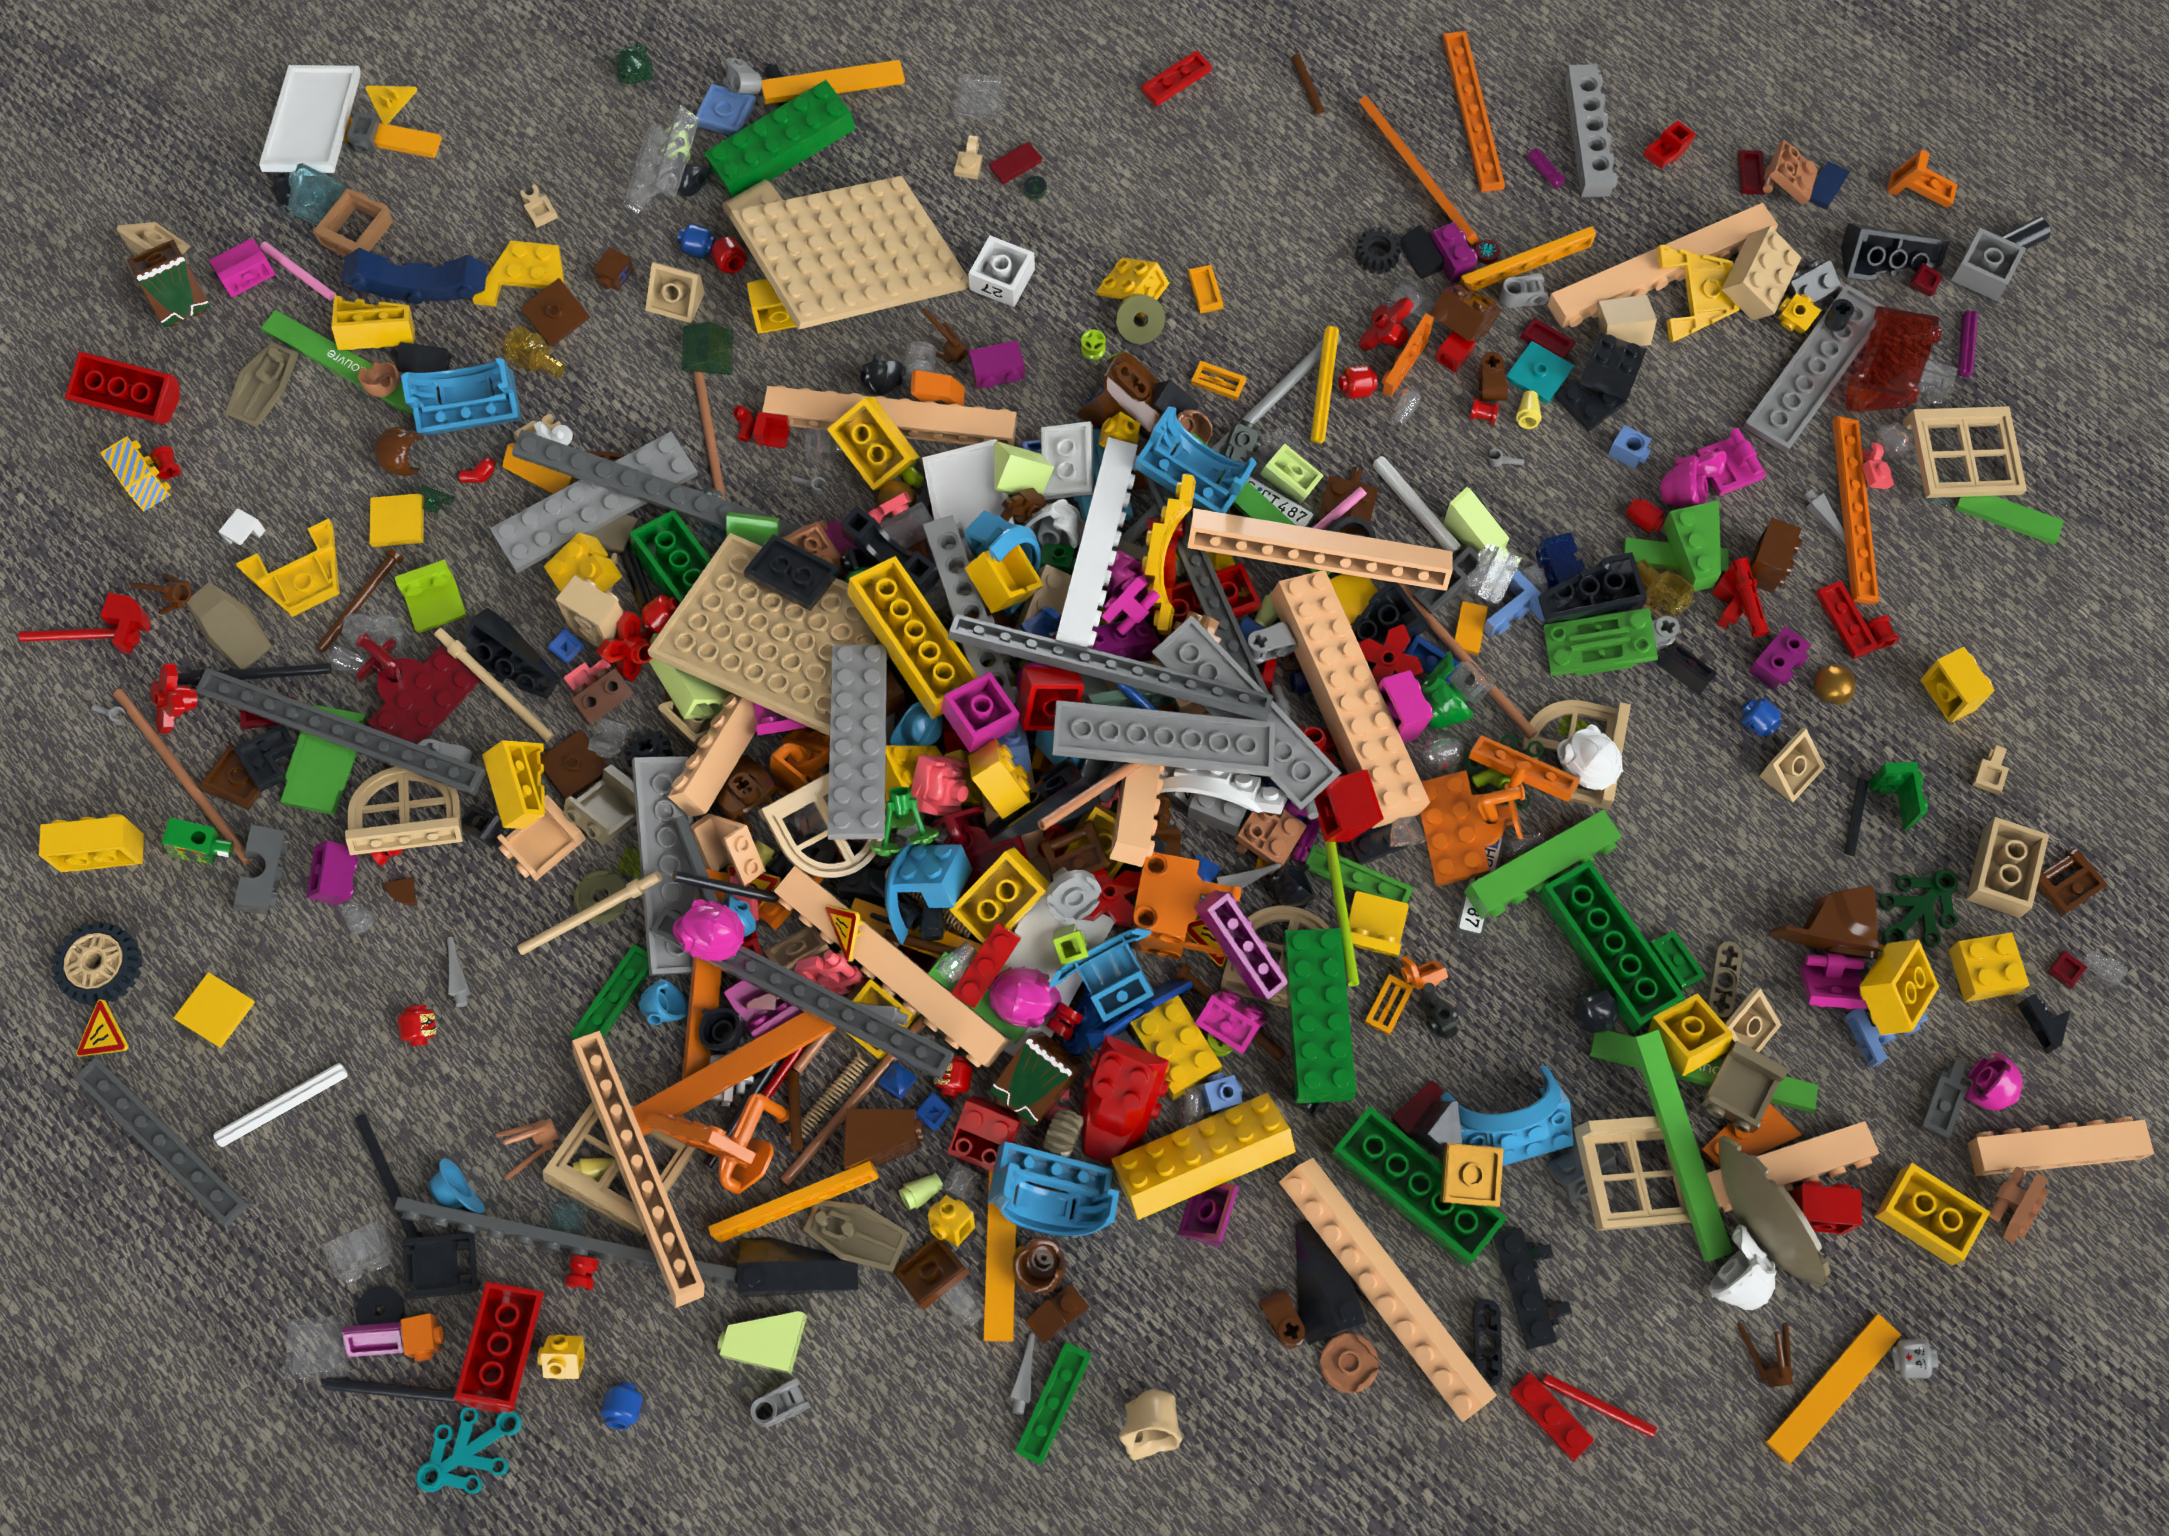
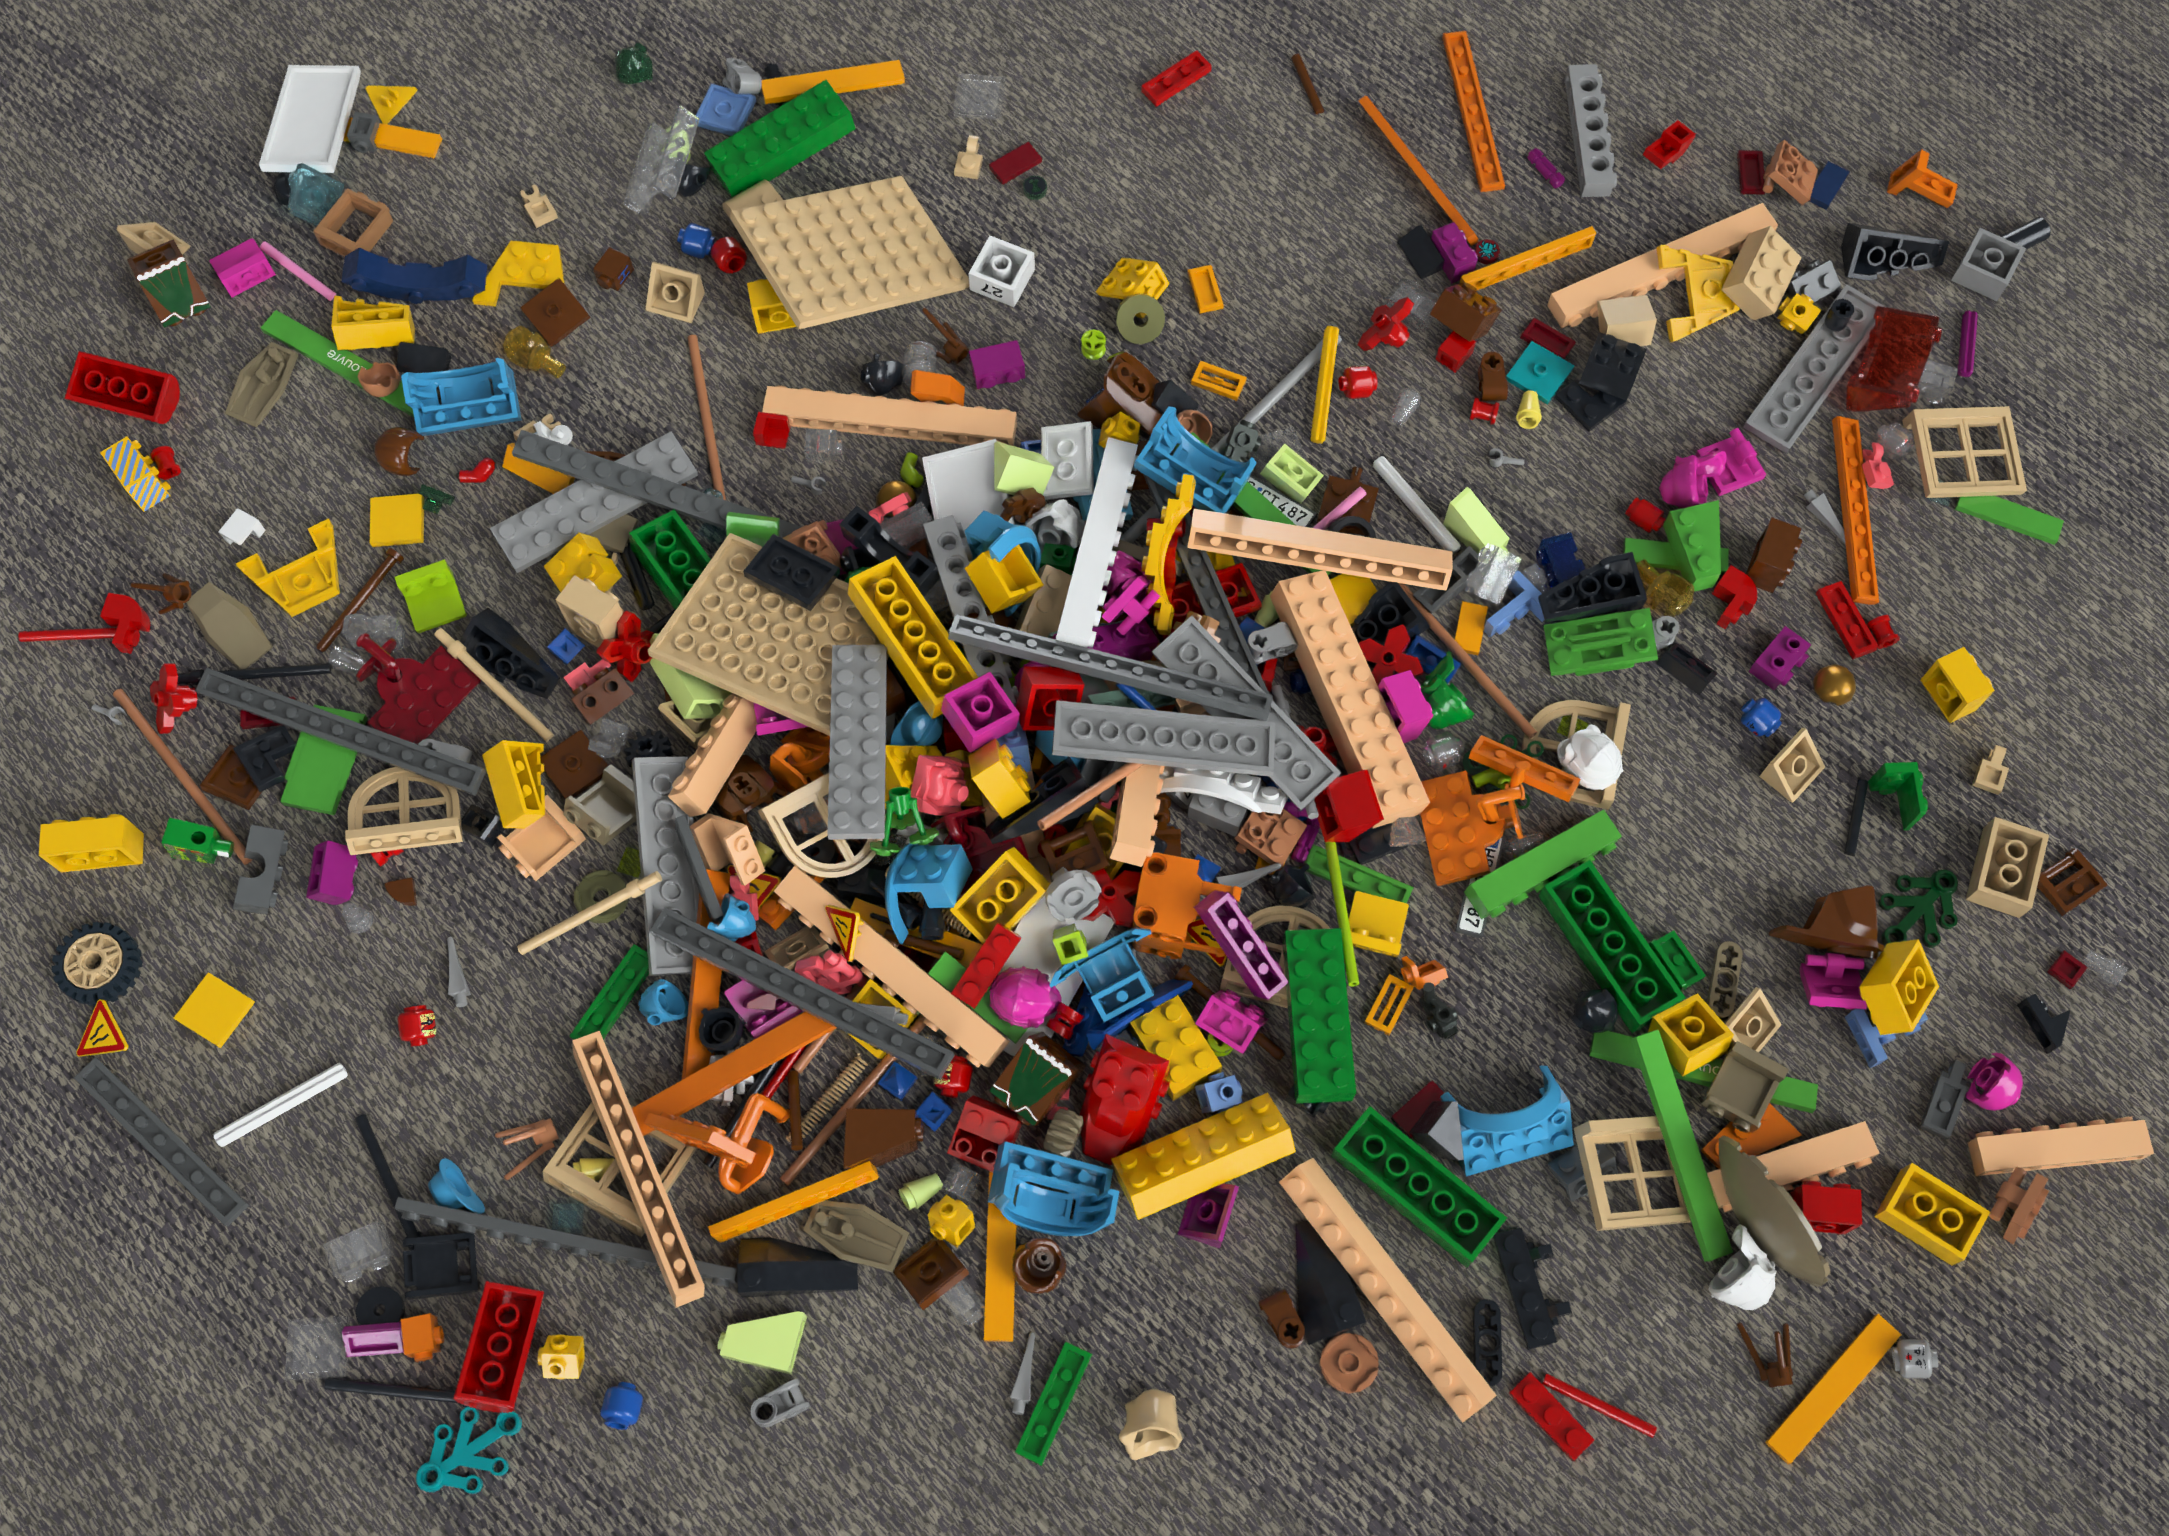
red wheel [564,1255,599,1290] -> none
red head [641,595,680,633] -> none
black bar [672,871,778,903] -> none
dark pink head [673,899,745,962] -> none
clear green slope [682,321,733,375] -> none
red arm [733,405,756,443] -> none
yellow brick [827,397,920,491] -> none
clear cone [936,941,977,984] -> none
blue tile [1019,607,1061,638] -> none
reddish brown slope [1026,1284,1089,1345] -> none
clear cone [1178,1087,1206,1129] -> none
black tyre [1355,227,1401,274] -> none
orange wing [1381,313,1434,397] -> none
tile [1440,1142,1504,1207] -> none
clear brick [1448,660,1495,704] -> none
light grey piece [1499,274,1549,308] -> none
medium blue brick [1608,425,1651,469] -> none
red pin [1731,557,1769,637] -> none
dark red tile [1909,263,1943,297] -> none
yellow brick [1948,932,2030,1002] -> none

